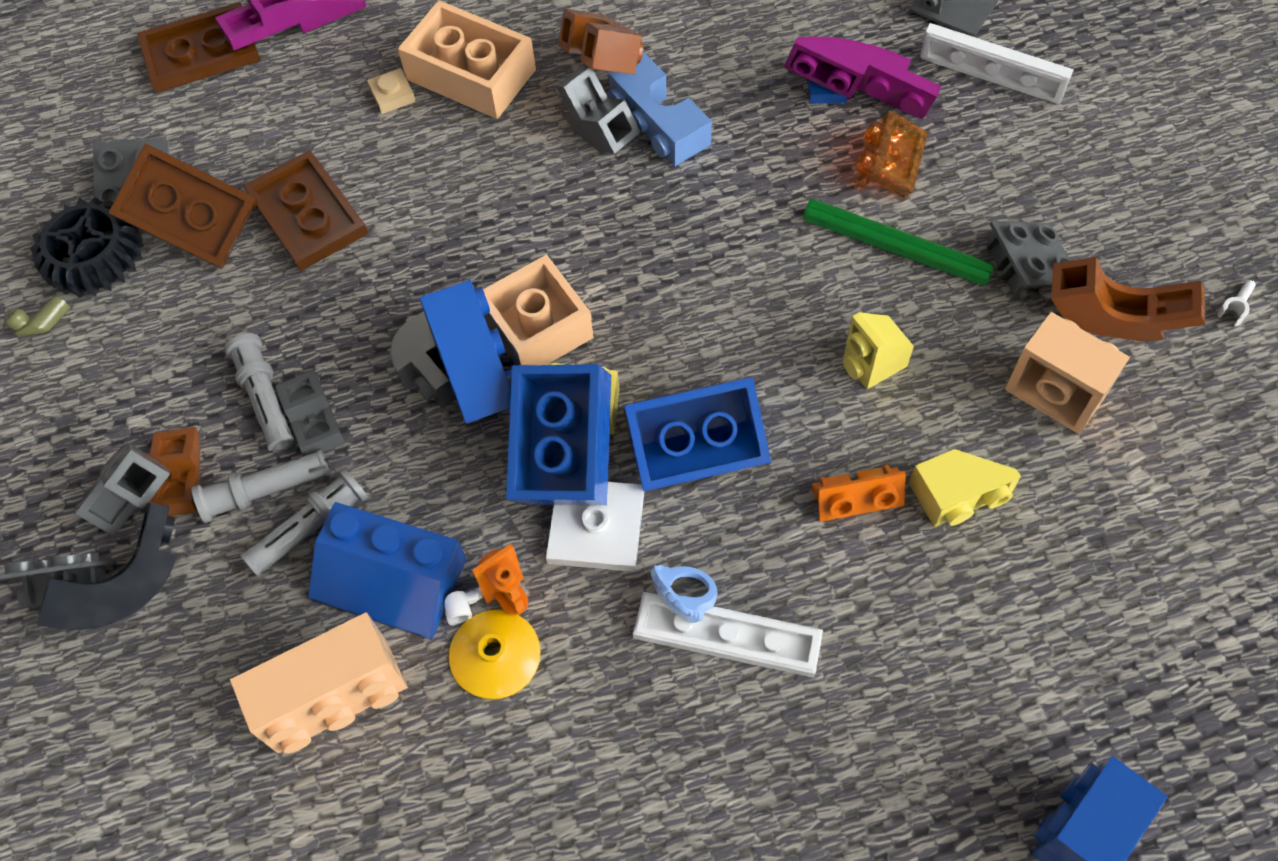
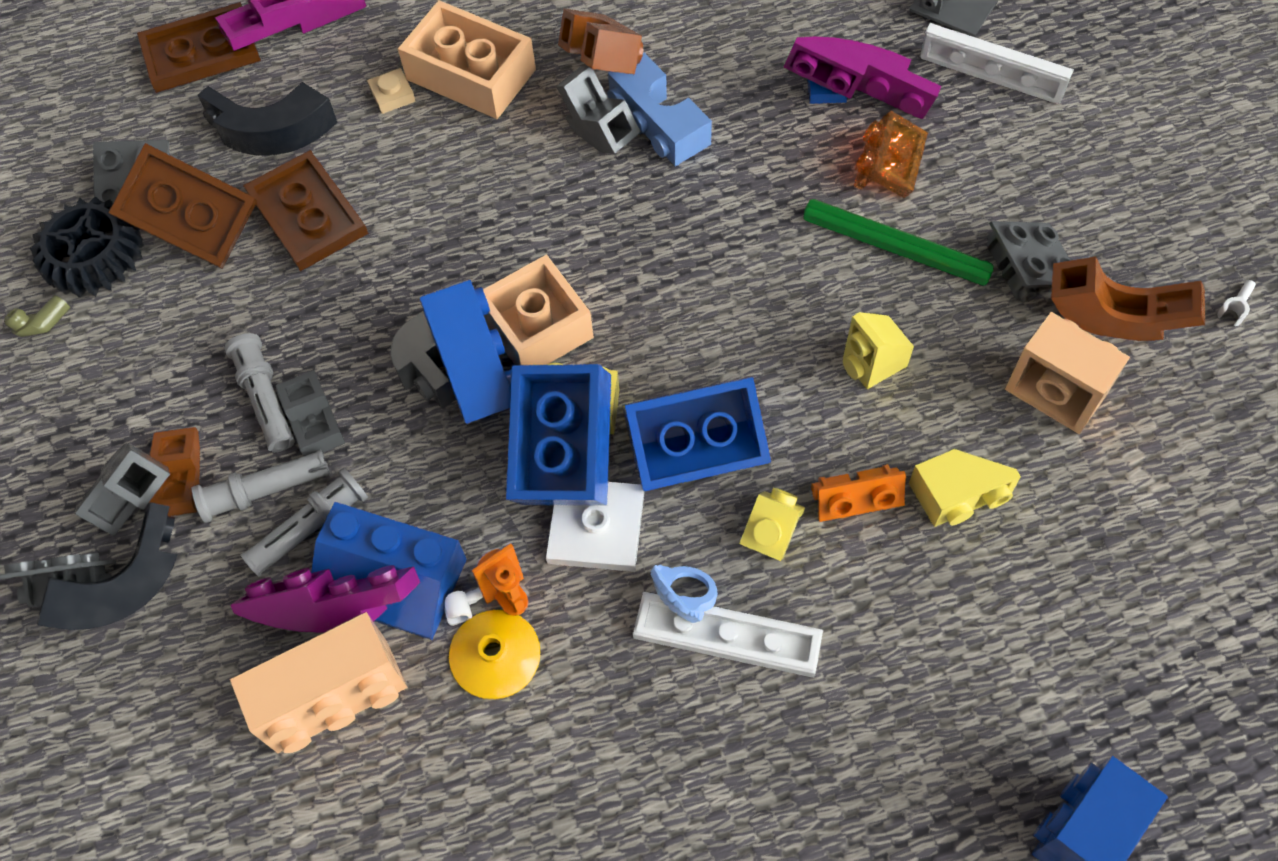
none -> black arch [198,82,338,156]
none -> magenta slope [230,565,420,633]
none -> light yellow bracket [739,488,805,561]

